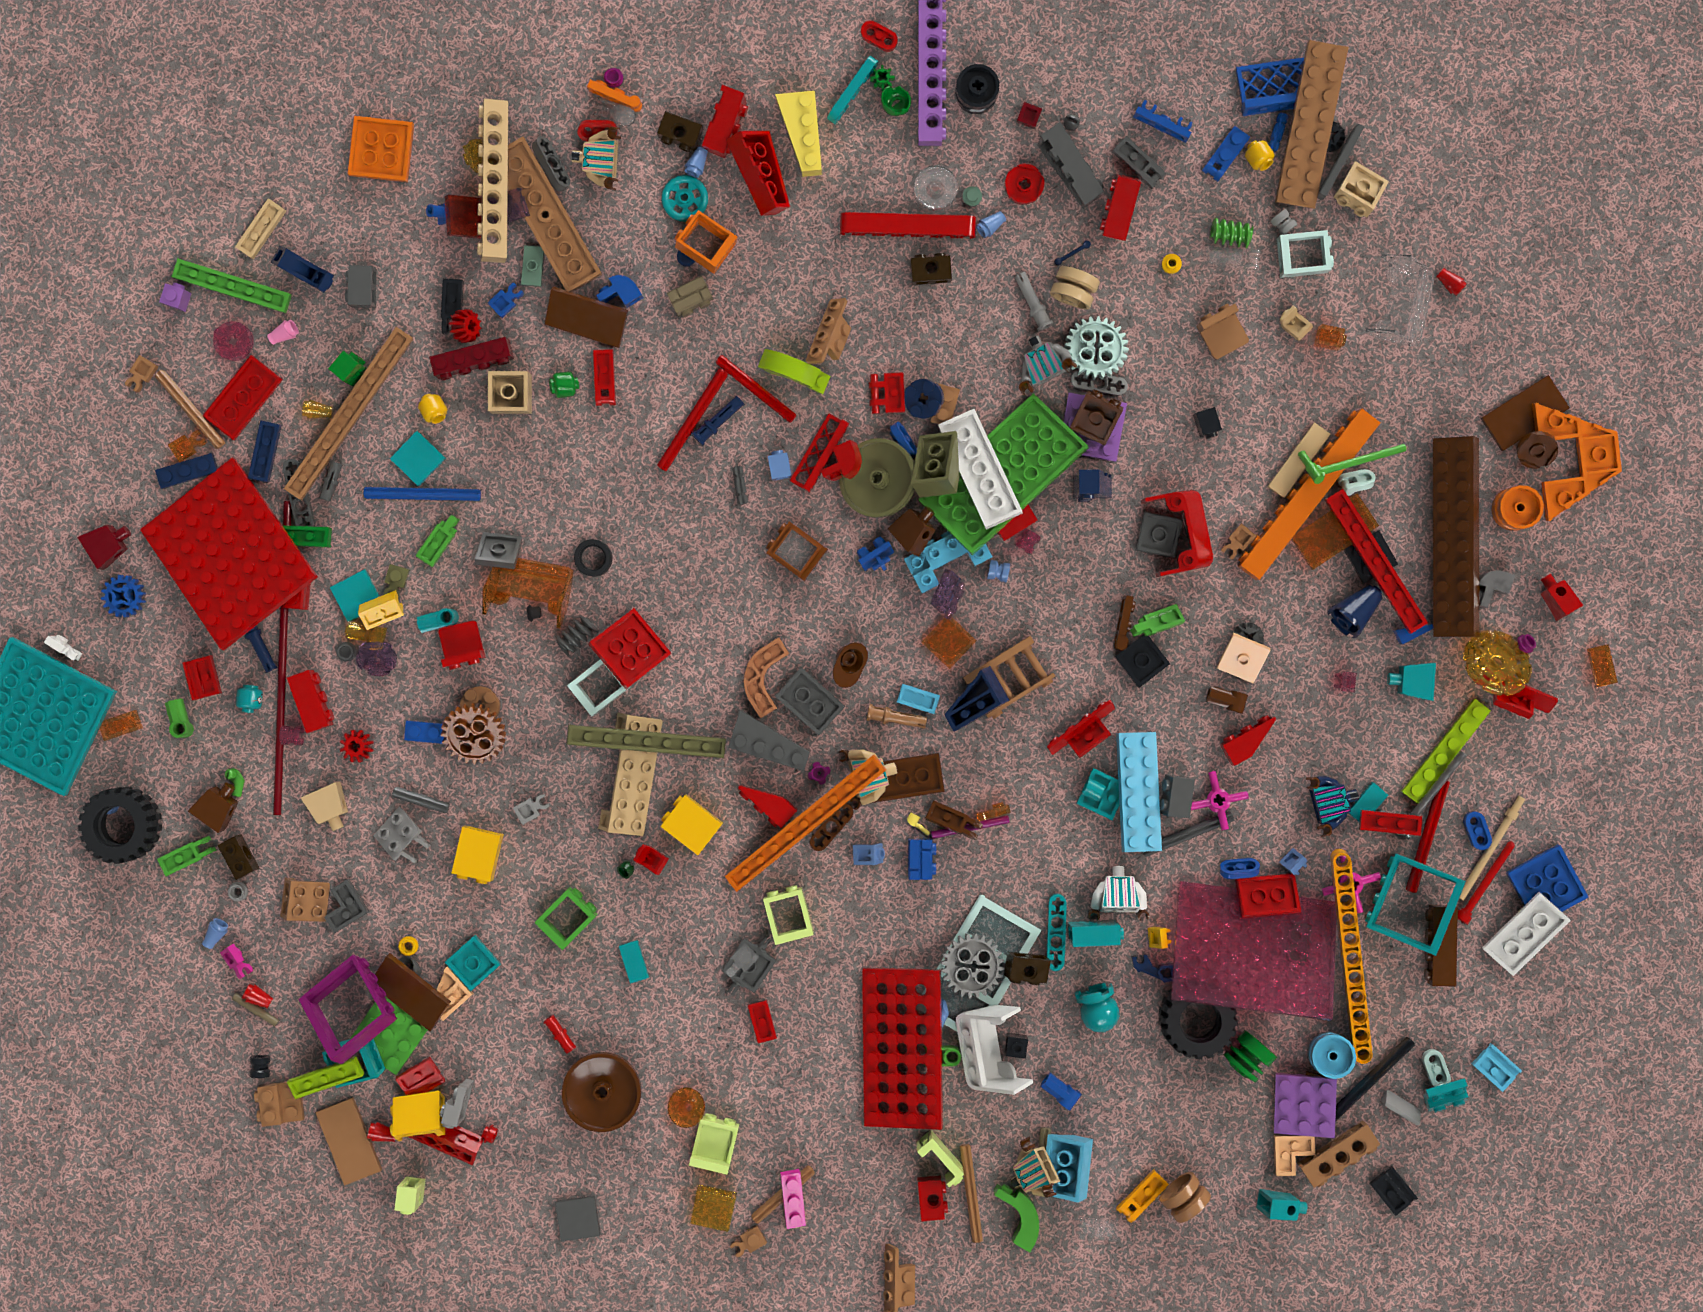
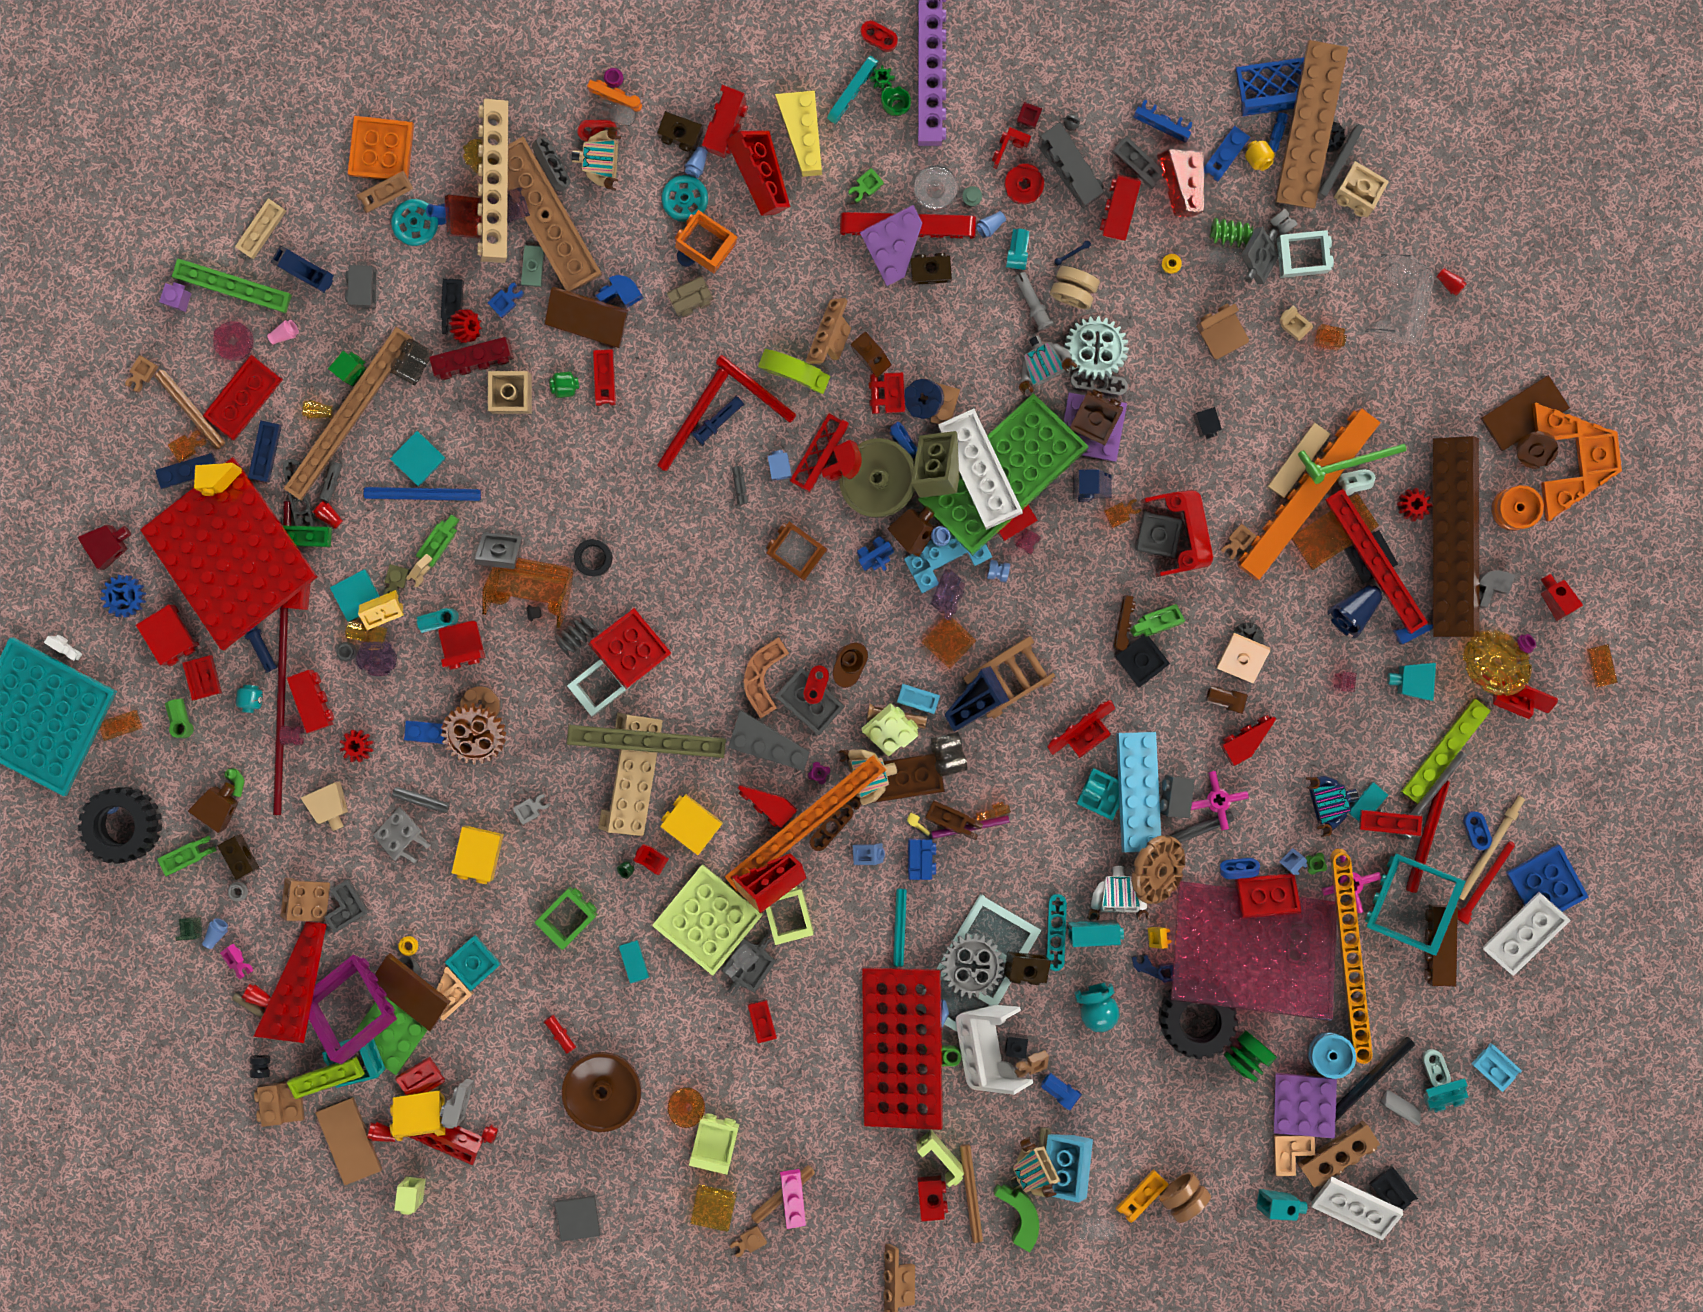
yellow head [418,394,448,424] -> none
black wheel [955,64,1000,114] -> none
none -> red panel [136,604,199,667]
none -> clear green panel [175,917,202,941]
none -> yellow slope [194,463,242,496]
none -> red wing [253,922,327,1043]
none -> red cone [313,501,343,529]
none -> medium nougat plate [356,171,413,213]
none -> clear smoke brick [390,338,433,386]
none -> teal plate [391,199,438,246]
none -> tan plate [406,554,432,587]
none -> yellowish green plate [652,864,763,975]
none -> red wedge [732,853,806,913]
none -> red plate [803,665,829,704]
none -> bright green plate [848,168,884,203]
none -> reddish brown torso [850,332,892,378]
none -> medium lavender plate [860,205,922,286]
none -> yellowish green plate [862,703,919,756]
none -> teal axle [893,888,907,967]
none -> clear smoke brick [930,732,967,777]
none -> medium blue plate [931,526,951,546]
none -> red bracket [992,127,1031,169]
none -> teal piece [1006,228,1030,270]
none -> medium nougat plate [1015,1050,1049,1078]
none -> clear orange plate [1104,499,1142,529]
none -> medium nougat plate [1131,835,1186,904]
none -> clear red wedge [1157,149,1204,217]
none -> dark grey plate [1241,227,1279,285]
none -> bright green plate [1306,852,1327,875]
none -> white plate [1311,1177,1403,1240]
none -> red gear [1397,488,1432,522]

